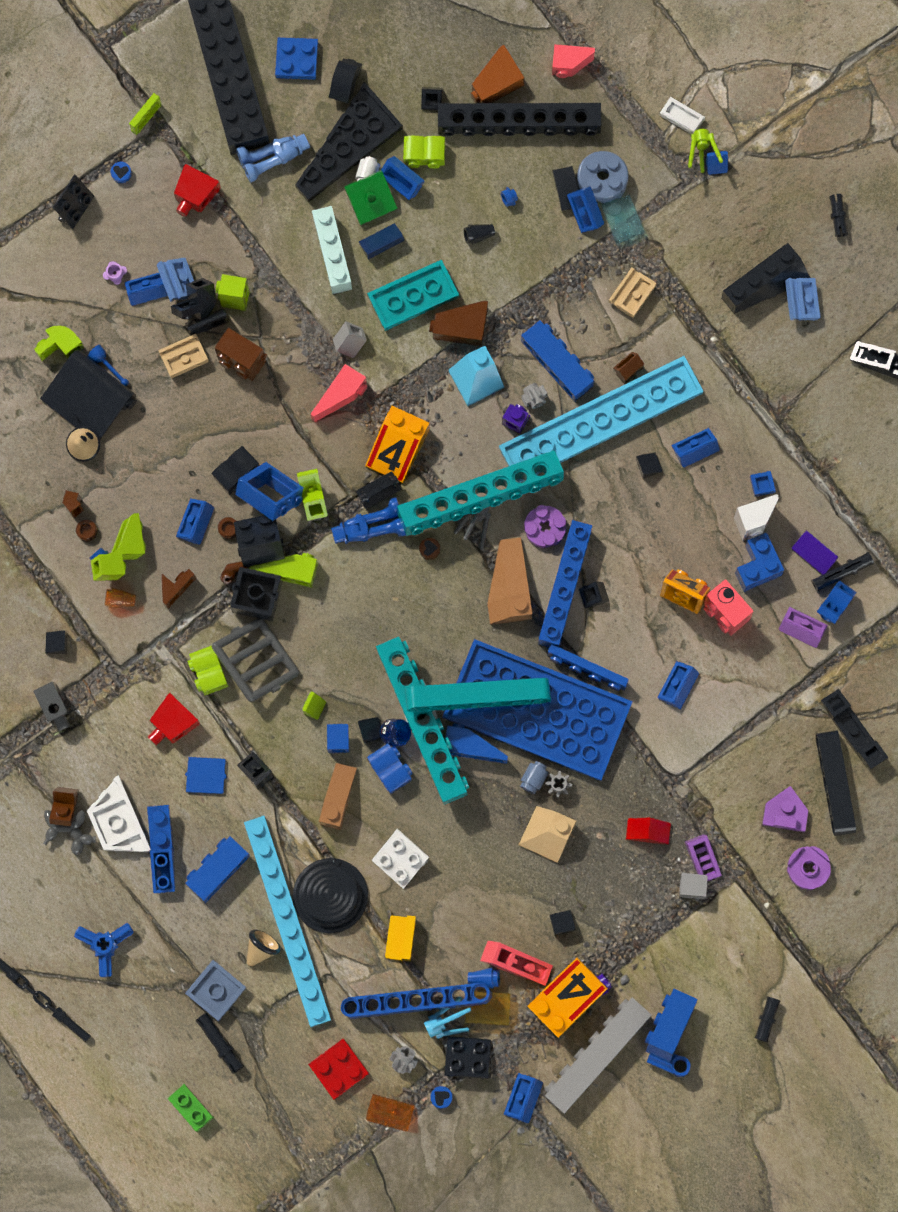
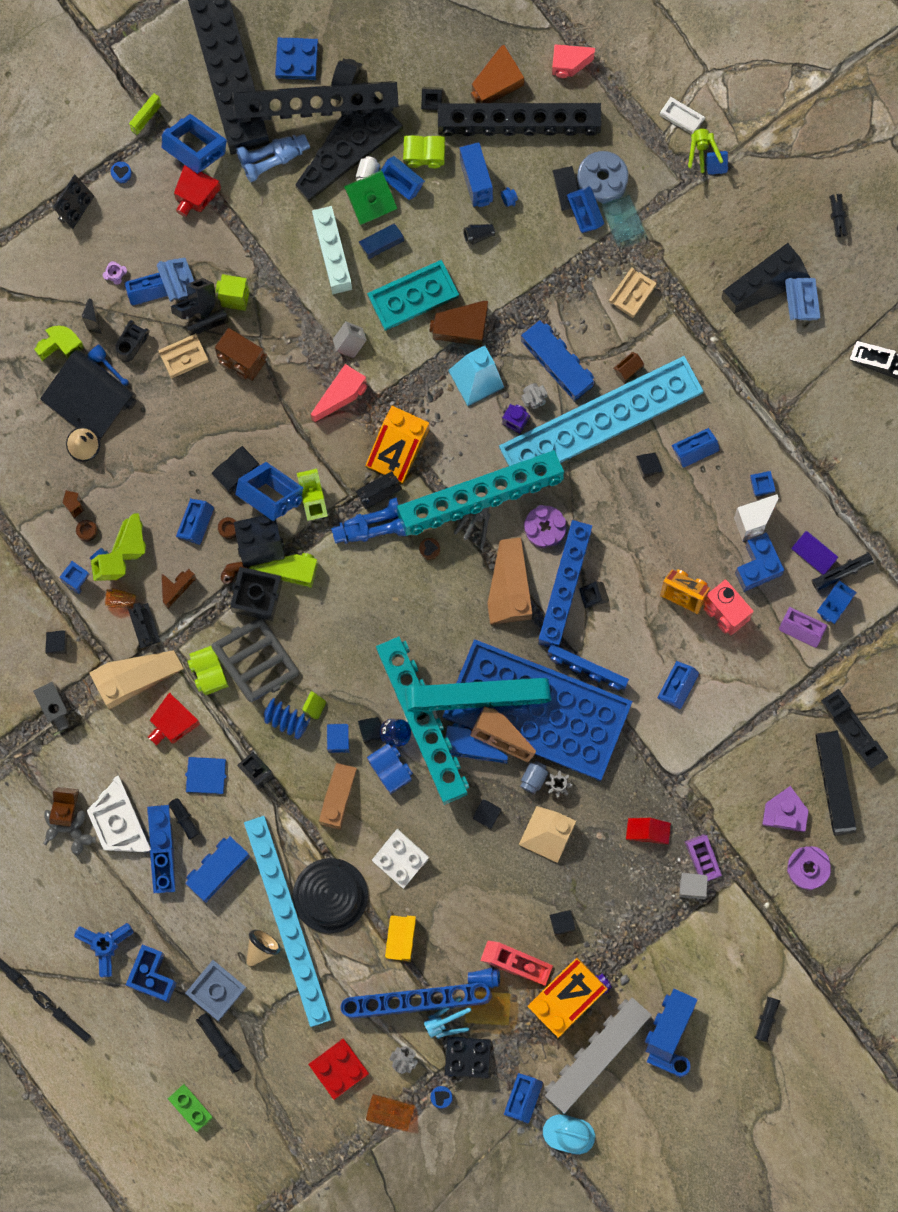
none -> blue panel [59,561,90,594]
none -> black slope [82,298,102,334]
none -> tan wedge [89,650,184,710]
none -> black piece [115,320,150,362]
none -> blue brick [126,944,177,1003]
none -> black hinge [128,603,161,649]
none -> blue window [161,114,227,174]
none -> black axle [168,798,201,840]
none -> black brick [232,81,399,122]
none -> blue piece [263,697,311,740]
none -> blue brick [459,142,493,207]
none -> medium nougat slope [470,706,536,762]
none -> black slope [473,799,502,829]
none -> medium azure piece [543,1114,595,1155]

